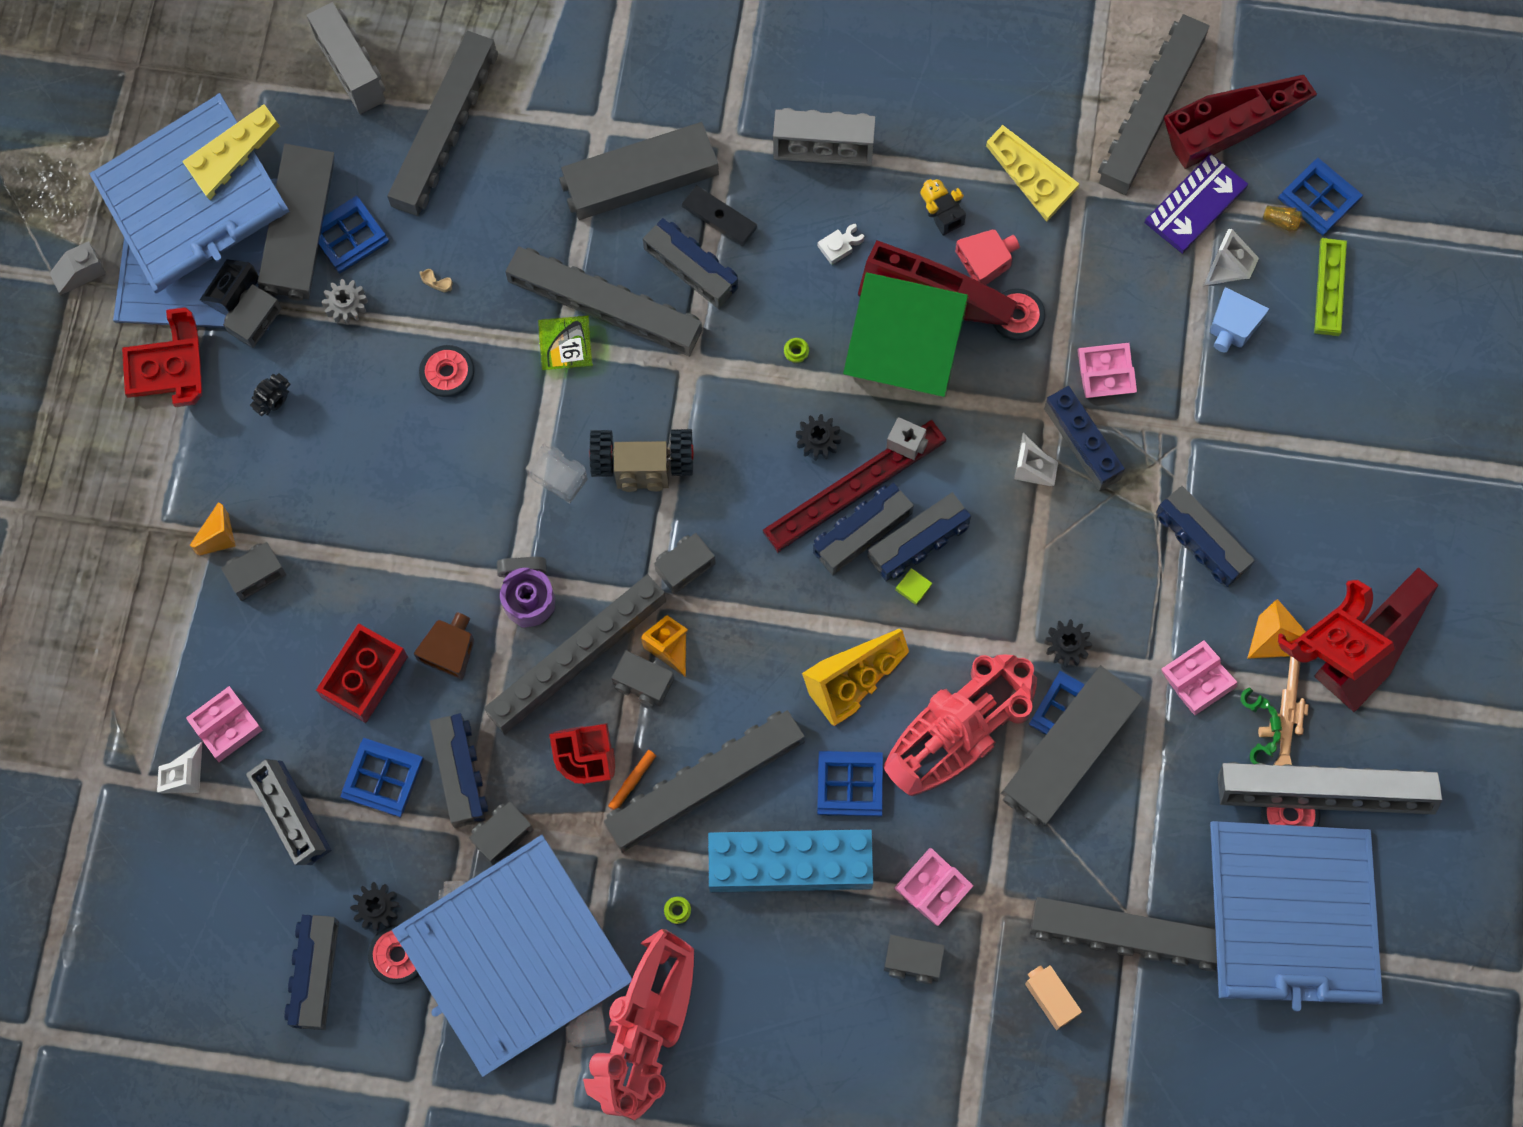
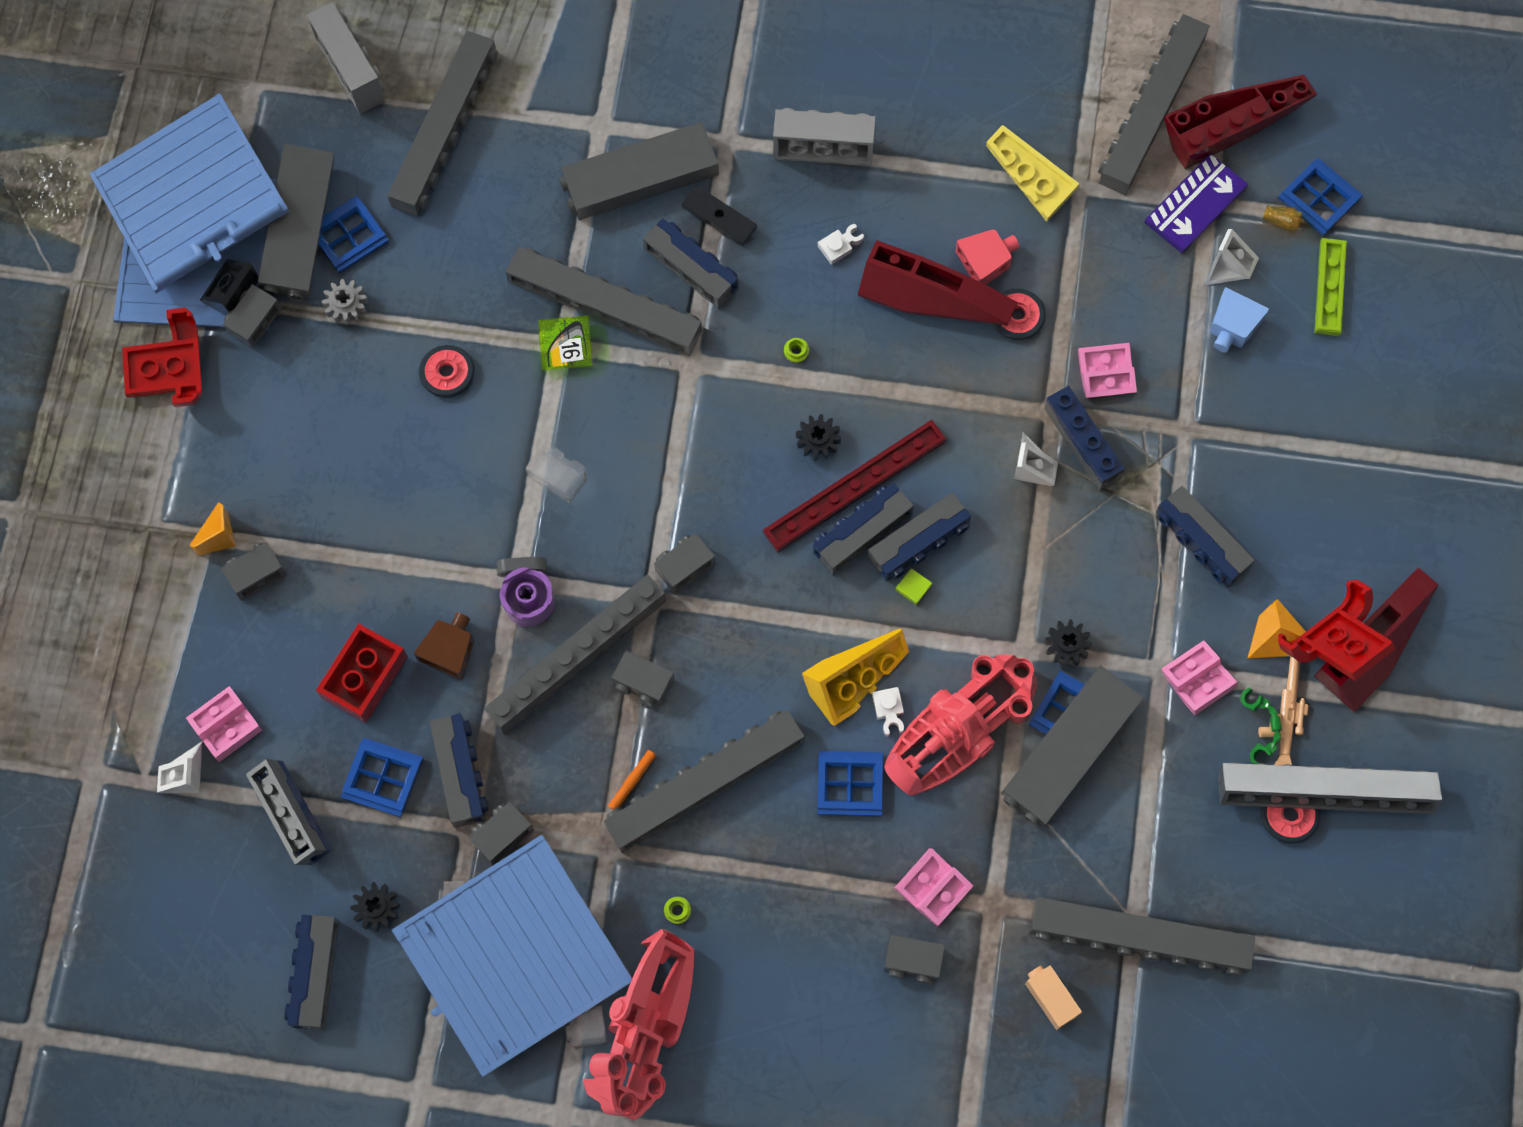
light grey slope [50,241,106,295] -> none
light yellow wing [182,104,280,200] -> none
black gear [250,373,291,416] -> none
coral wheel [368,924,419,985] -> none
tan piece [420,269,453,292] -> none
red brick [549,723,615,784] -> none
brick [589,429,694,492] -> none
light orange slope [641,615,688,677] -> none
dark azure brick [708,830,873,892] -> none
green tile [843,272,969,397] -> none
light grey brick [886,417,928,460] -> none
piece [920,179,966,236] -> none
medium blue door [1210,821,1383,1011] -> none
none -> white plate [872,687,904,737]

